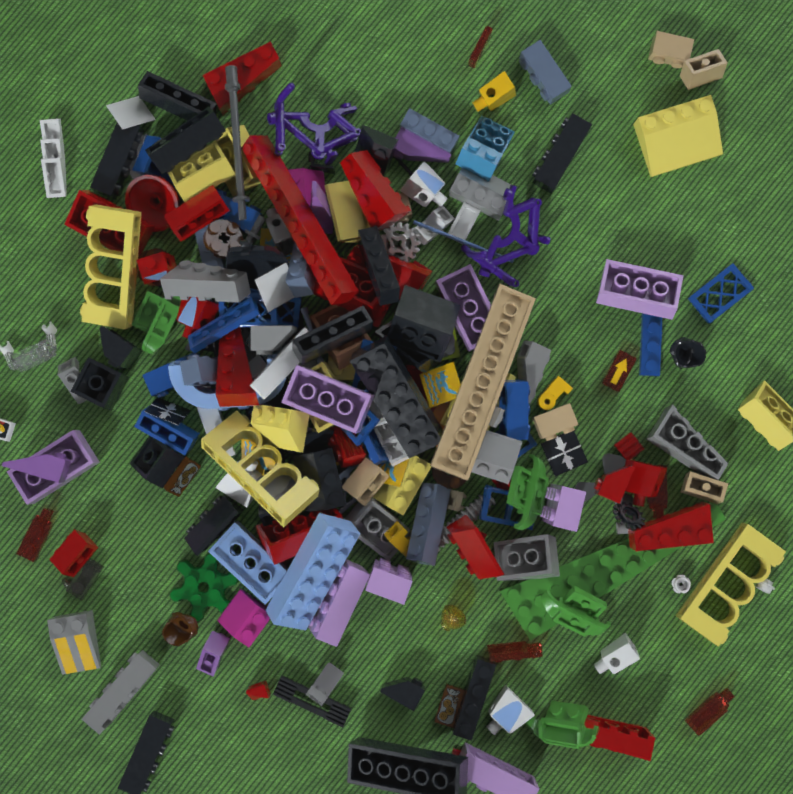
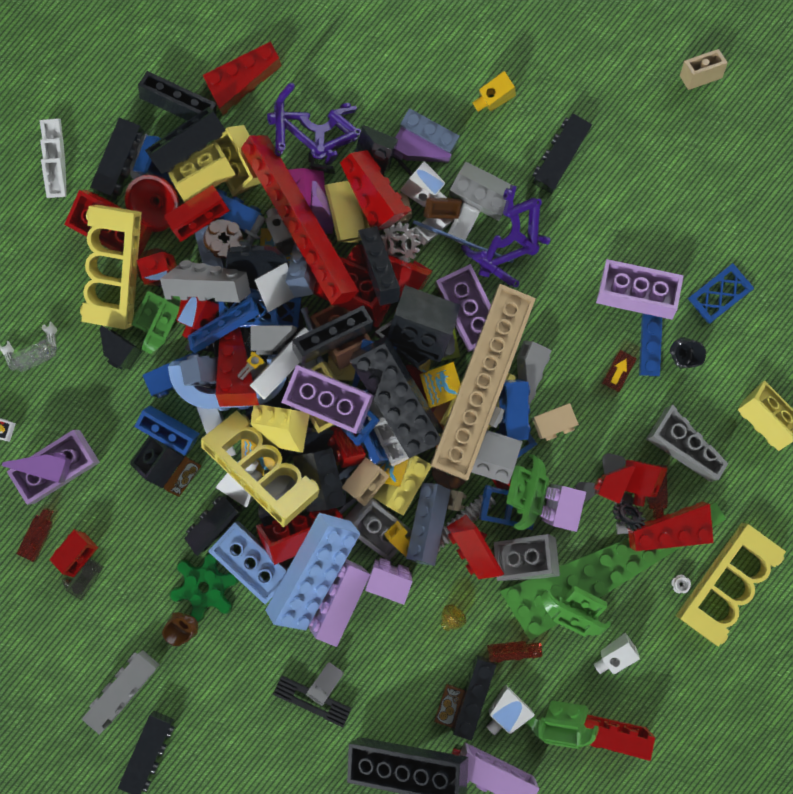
light grey slope [47,610,101,675] -> none
light grey bracket [57,357,87,404] -> none
black slope [70,357,129,411] -> none
white sticker [106,96,156,130] -> none
black sticker [144,397,191,425] -> none
medium lavender slope [196,631,230,677] -> none
dark pink slope [217,589,270,647] -> none
dark grey bar [225,65,250,220] -> none
red slope [246,680,271,700] -> none
black slope [380,677,425,711] -> none
dark azure slope [456,115,515,181] -> none
clear red tile [469,26,493,69] -> none
sand blue brick [519,40,572,105] -> none
yellow leg [537,376,573,410] -> none
black sticker [541,431,588,477] -> none
red piece [614,432,644,461] -> none
light yellow slope [633,95,723,177] -> none
tan brick [648,31,694,68] -> none
tan brick [681,472,728,504] -> none
clear red hinge [684,688,735,736] -> none
white plate [755,579,775,594] -> none
none -> piece [238,352,264,380]
none -> reddish brown tile [424,197,462,219]

